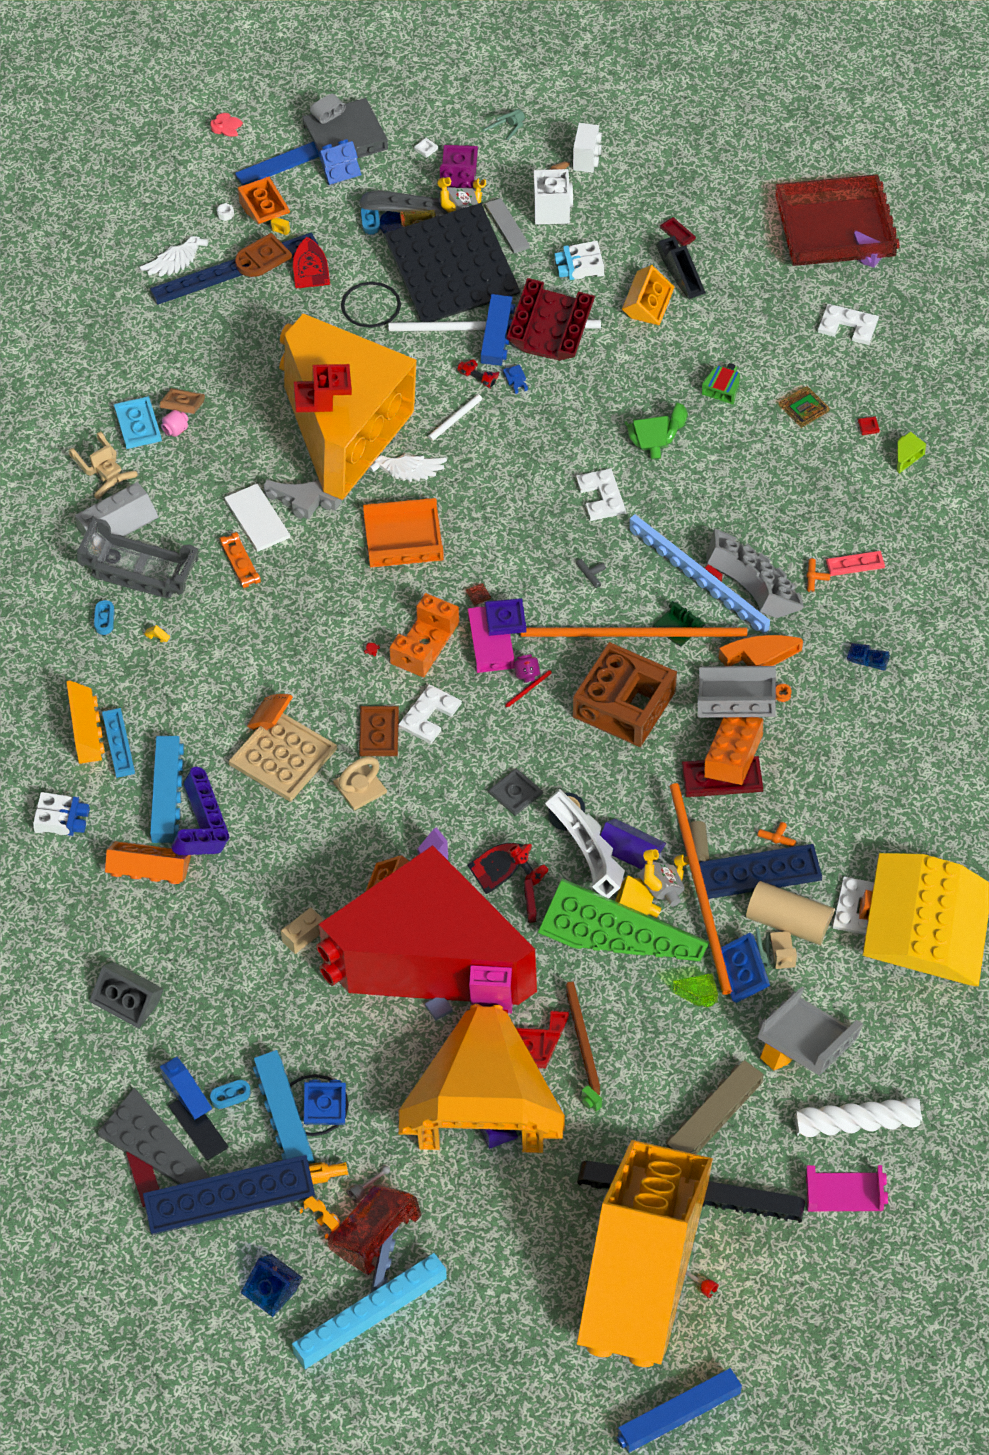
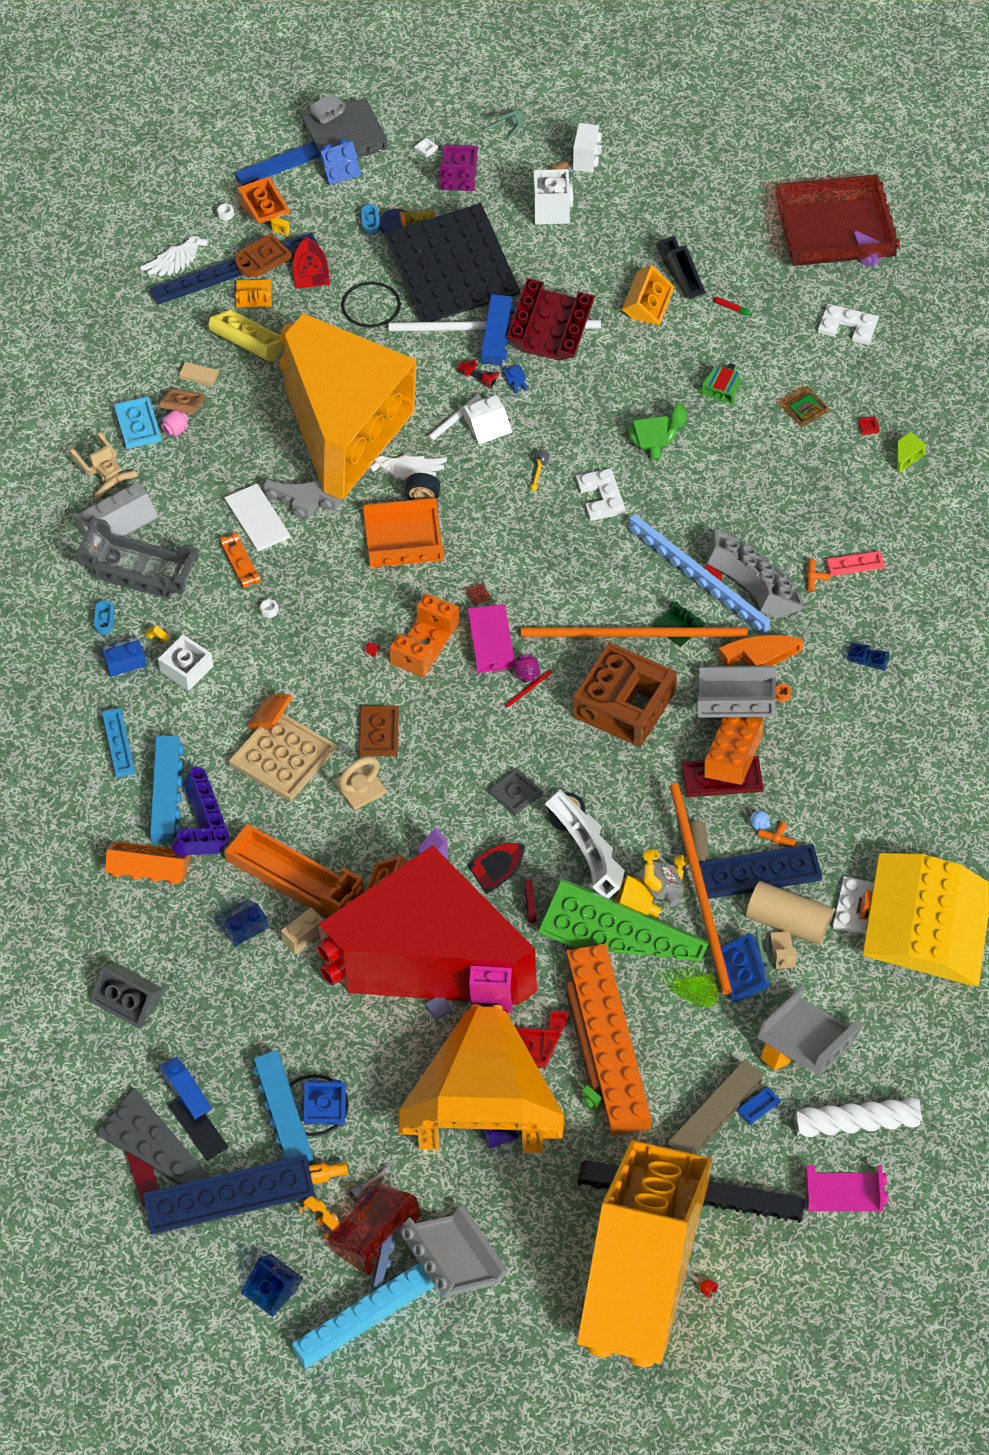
white hips [33,792,90,836] -> none
light orange slope [67,681,105,764] -> none
coral plate [210,113,243,136] -> none
dark azure plate [210,1080,251,1109] -> none
red bracket [294,364,352,412] -> none
dark grey piece [360,190,447,218] -> none
white plate [399,684,462,744] -> none
torso [437,177,486,213] -> none
light grey tile [485,198,530,254] -> none
dark purple tile [485,598,526,636] -> none
red piece [508,844,549,886] -> none
white hips [554,241,604,280] -> none
dark grey piece [576,559,606,588] -> none
dark purple slope [601,819,666,870] -> none
blue brick [616,1368,742,1453] -> none
dark red tile [660,217,696,247] -> none
none -> blue slope [100,636,146,677]
none -> white brick [158,635,213,691]
none -> tan tile [179,362,219,387]
none -> light yellow brick [209,310,285,362]
none -> clear blue slope [214,899,268,947]
none -> orange brick [224,824,364,918]
none -> light orange hinge [236,279,272,308]
none -> white tile [260,599,279,618]
none -> light grey panel [399,1206,508,1298]
none -> black wheel [405,473,440,500]
none -> white slope [464,395,512,444]
none -> hinge [530,450,550,491]
none -> orange brick [567,944,651,1136]
none -> red piece [713,297,752,316]
none -> blue tile [736,1086,781,1125]
none -> light blue plate [750,810,770,830]

